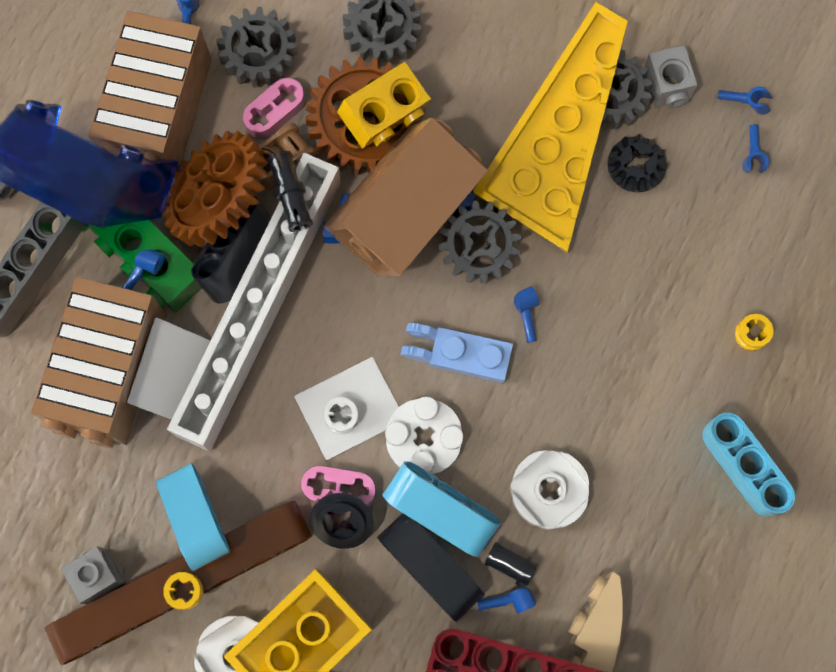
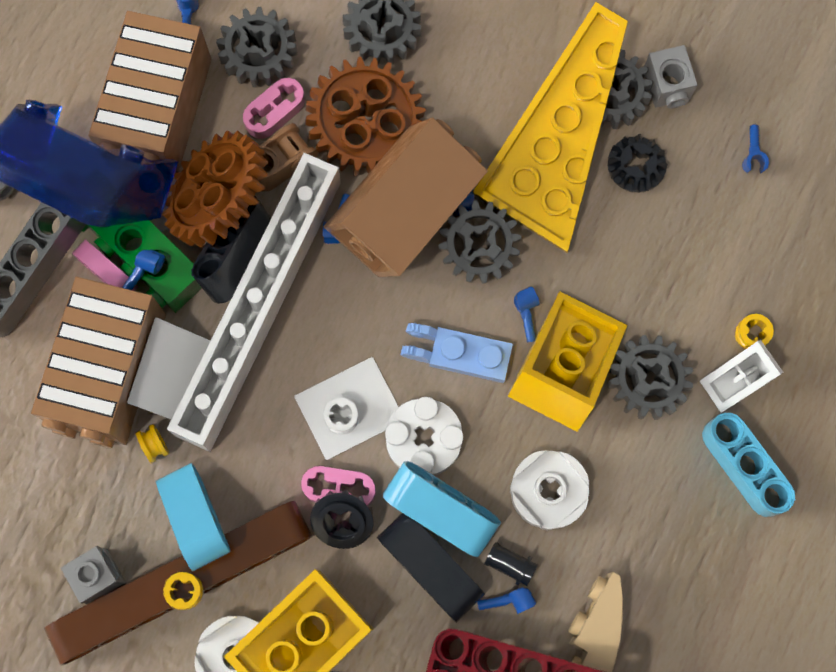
black pin [267,151,313,232] -> none
yellow brick [337,61,431,149] -> none
blue hand [718,86,773,115] -> none
none -> bright pink beam [72,240,138,291]
none -> yellow bush [135,424,169,464]
none -> yellow slope [508,291,627,432]
none -> dark grey gear [607,335,693,420]
none -> white slope [700,340,784,413]

